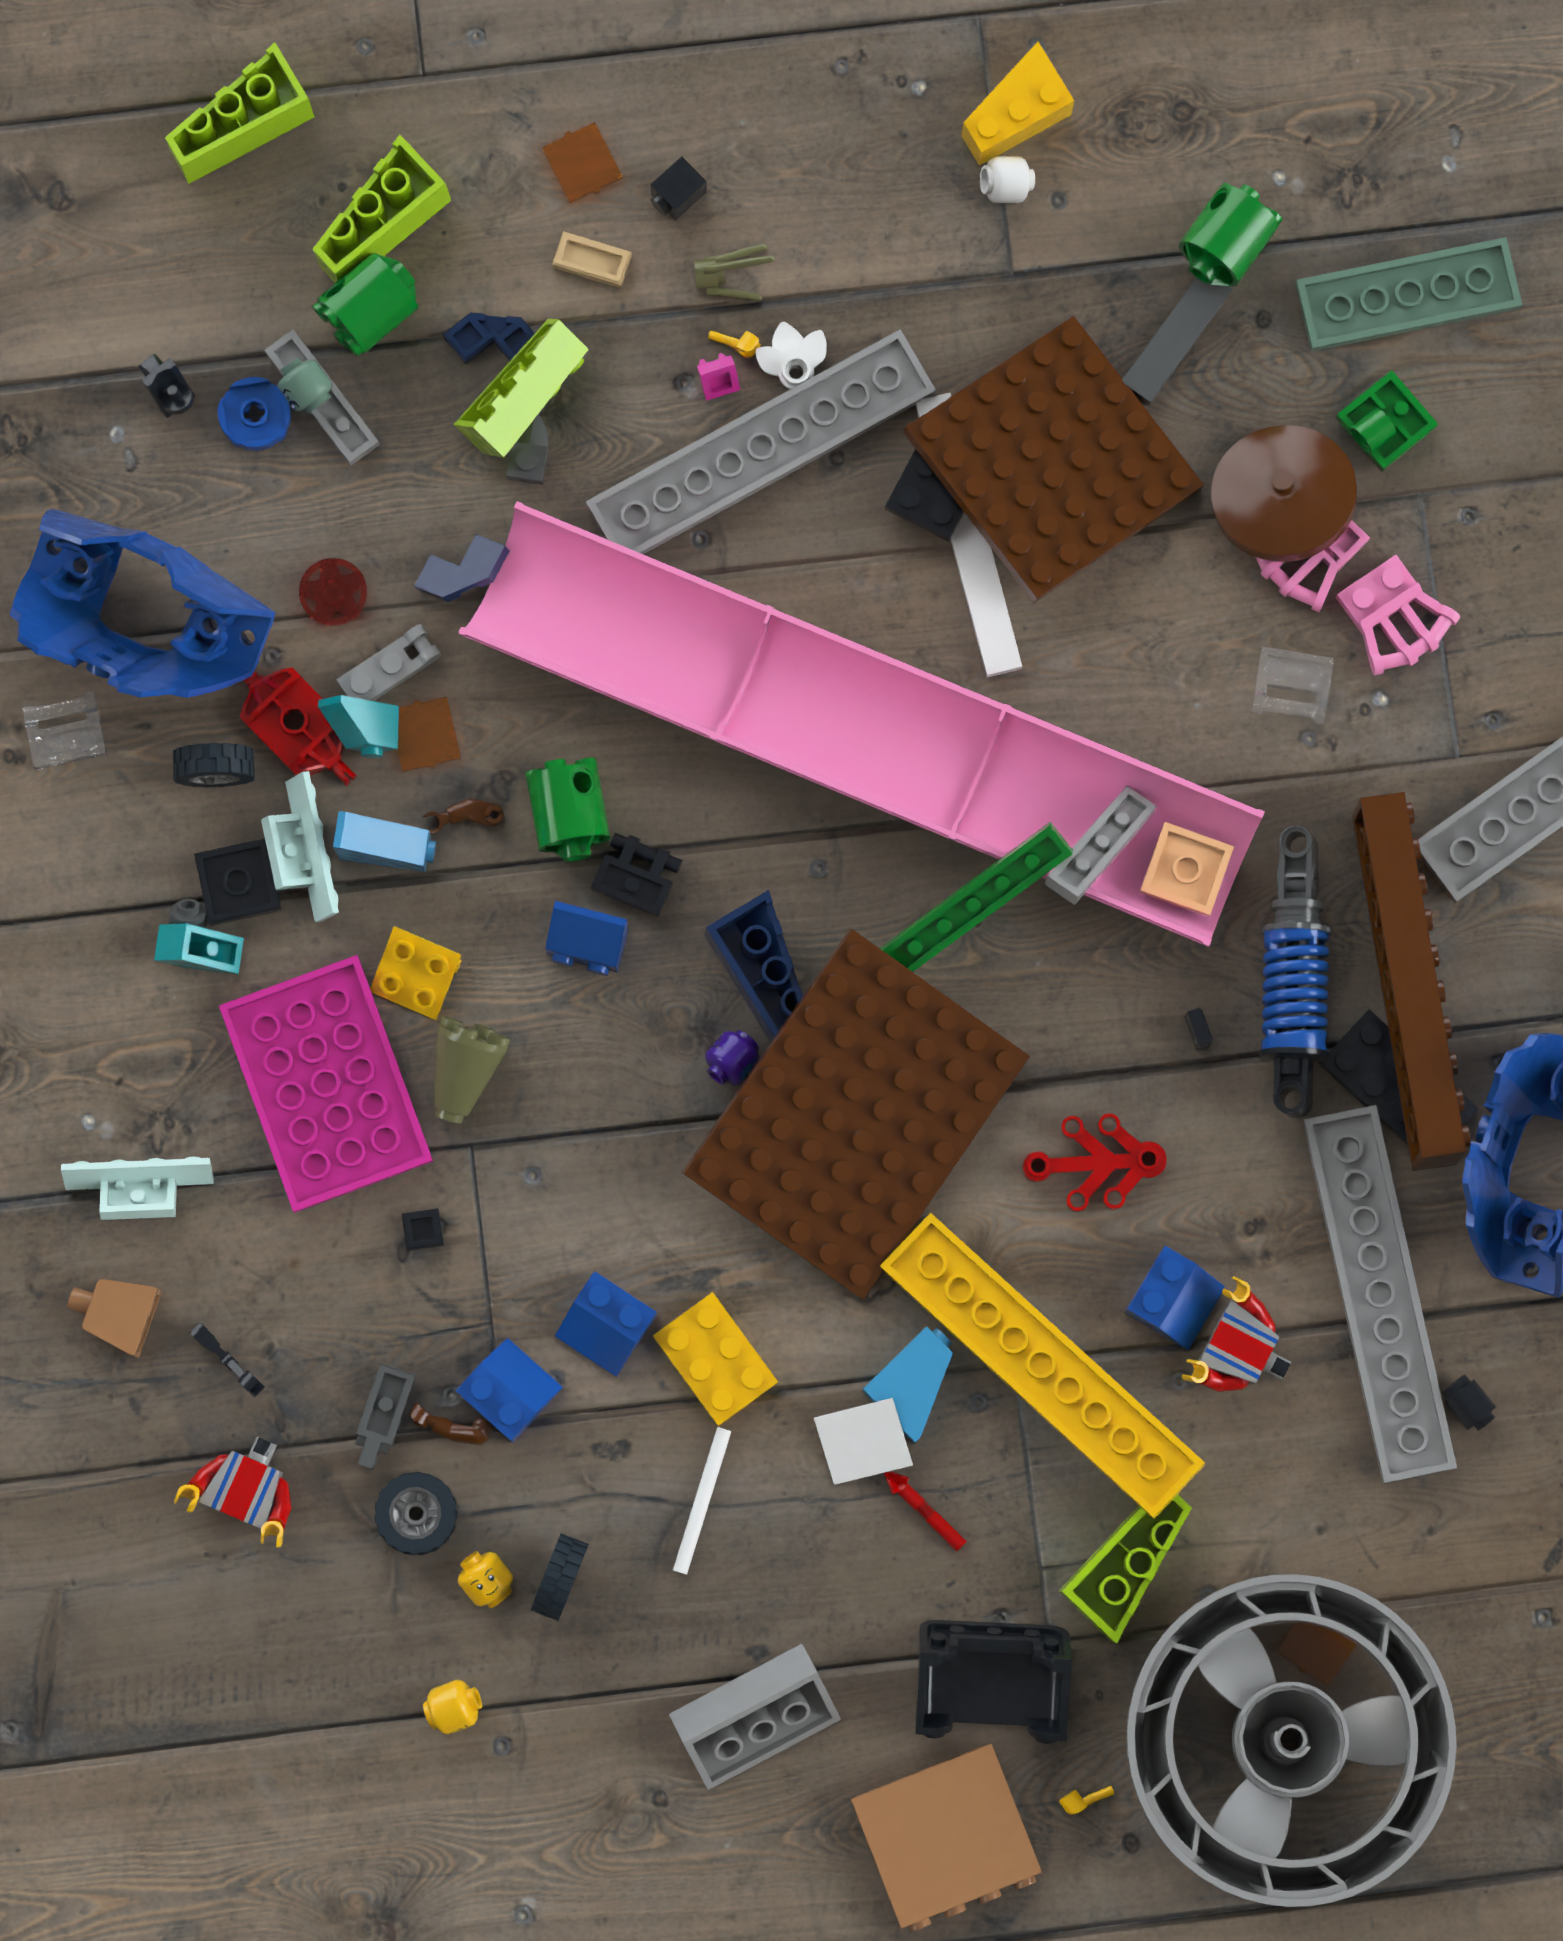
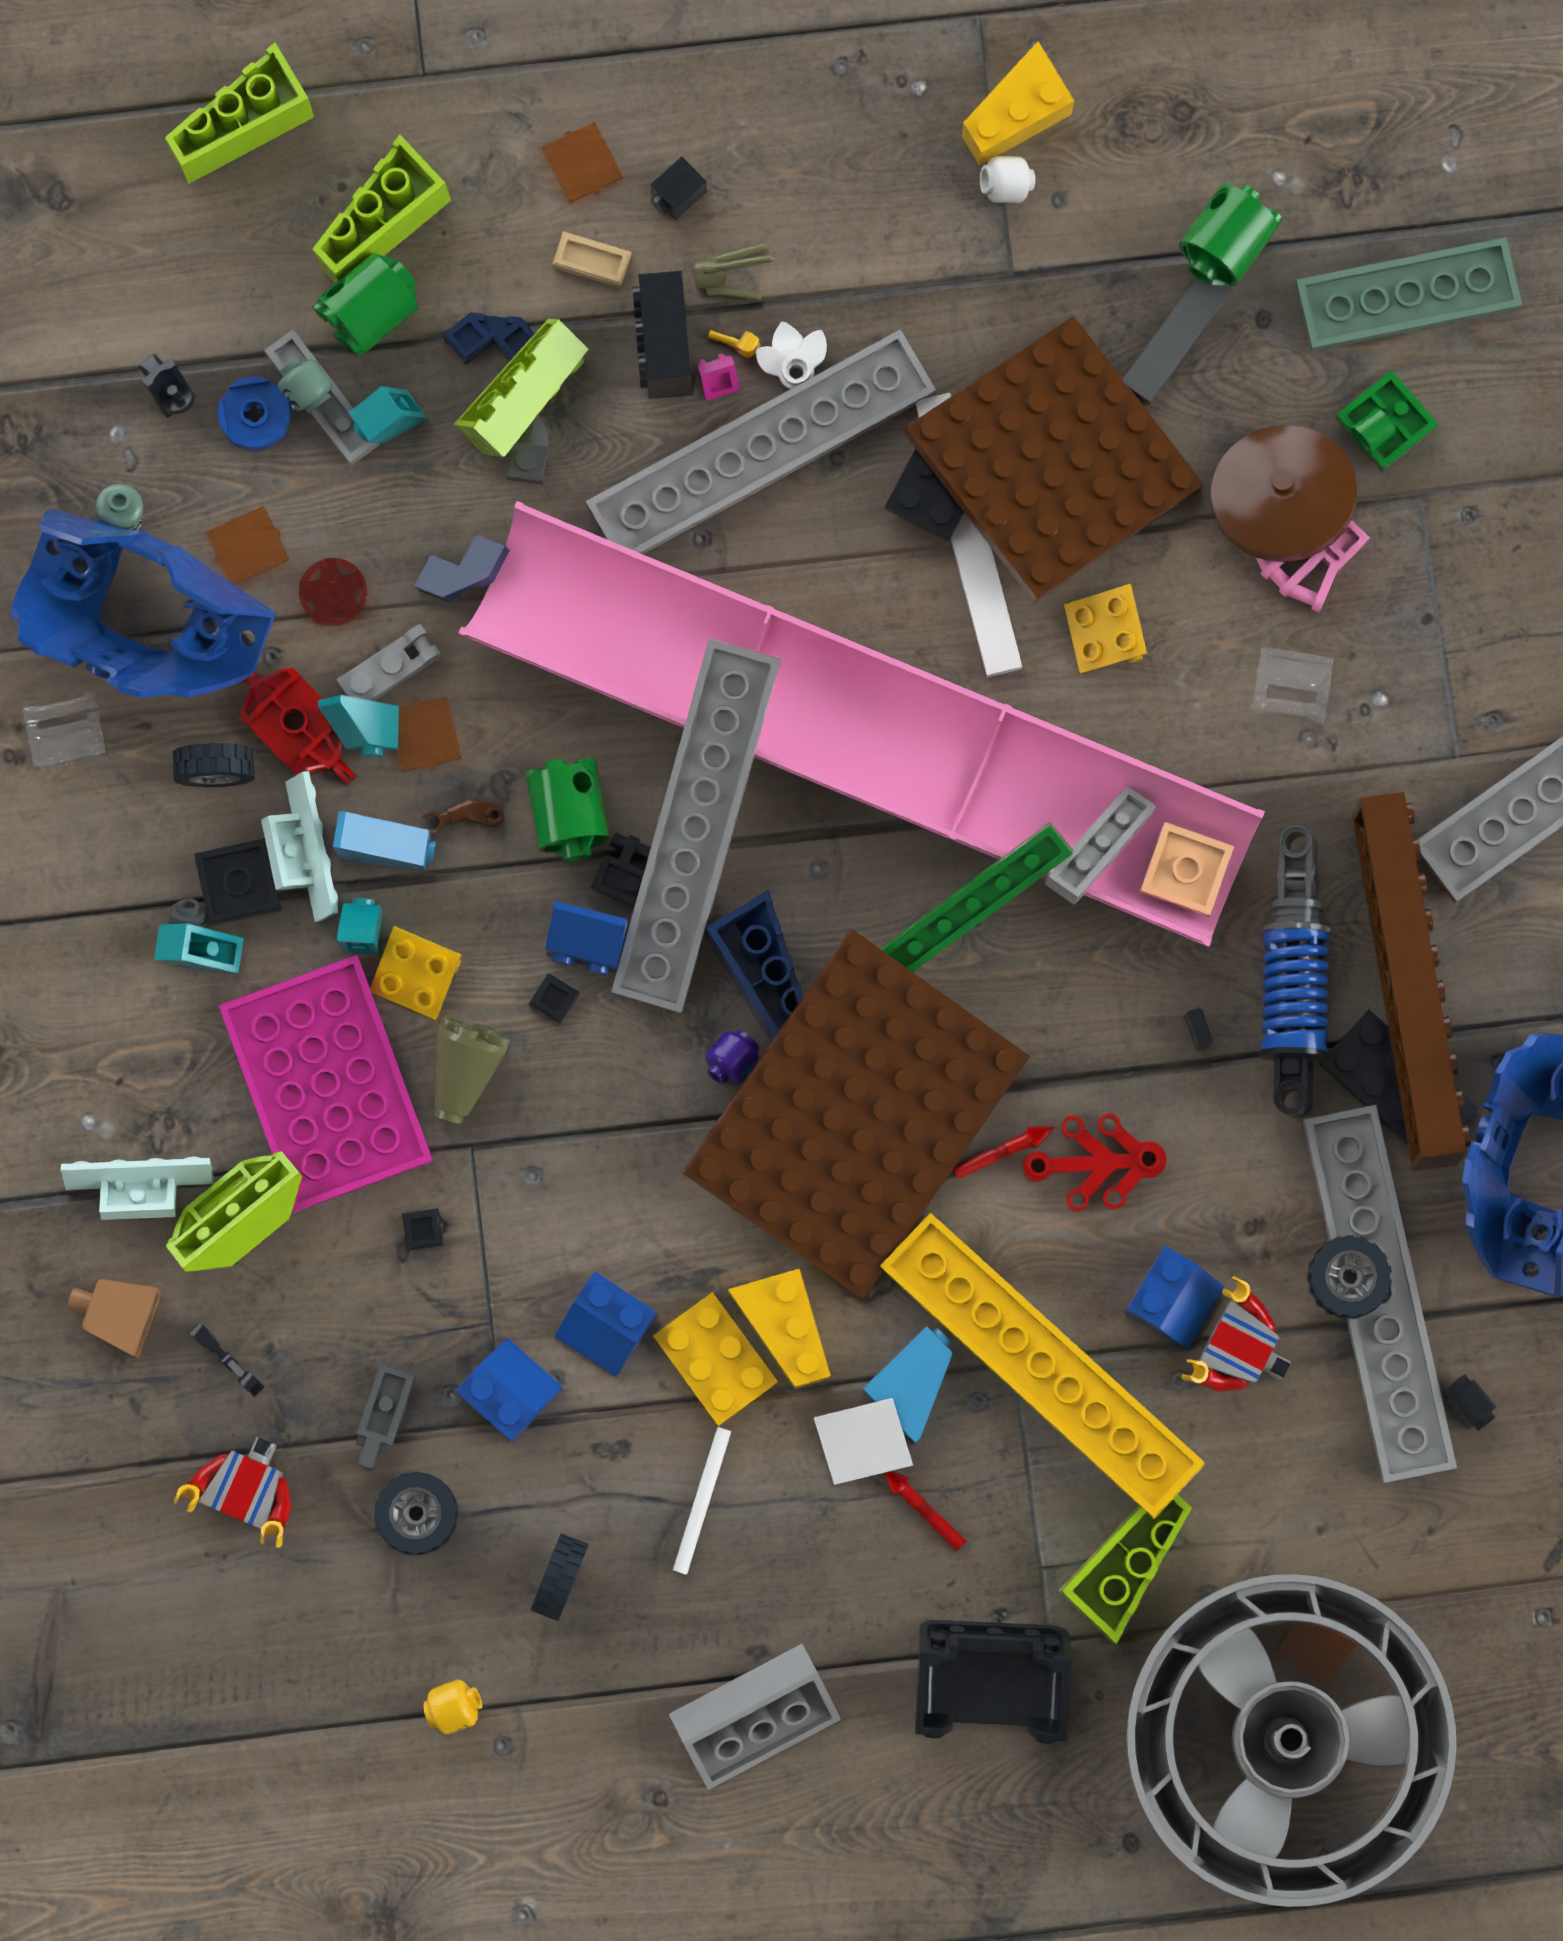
reddish brown arm [410,1403,493,1445] -> none
yellow head [458,1551,513,1608] -> none
medium nougat panel [850,1743,1042,1932] -> none
yellow hand [1059,1786,1114,1815] -> none
bright pink plate [1335,555,1460,676] -> none
none -> sand green head [96,484,144,530]
none -> lime wedge [166,1151,302,1272]
none -> clear orange piece [206,506,289,585]
none -> teal slope [337,898,383,955]
none -> teal slope [349,386,428,444]
none -> black tile [529,973,580,1024]
none -> light grey plate [611,638,781,1013]
none -> black brick [632,271,692,399]
none -> yellow wedge [728,1269,831,1389]
none -> red piece [953,1126,1054,1180]
none -> yellow hinge [1064,584,1147,674]
none -> black wheel [1307,1235,1392,1319]

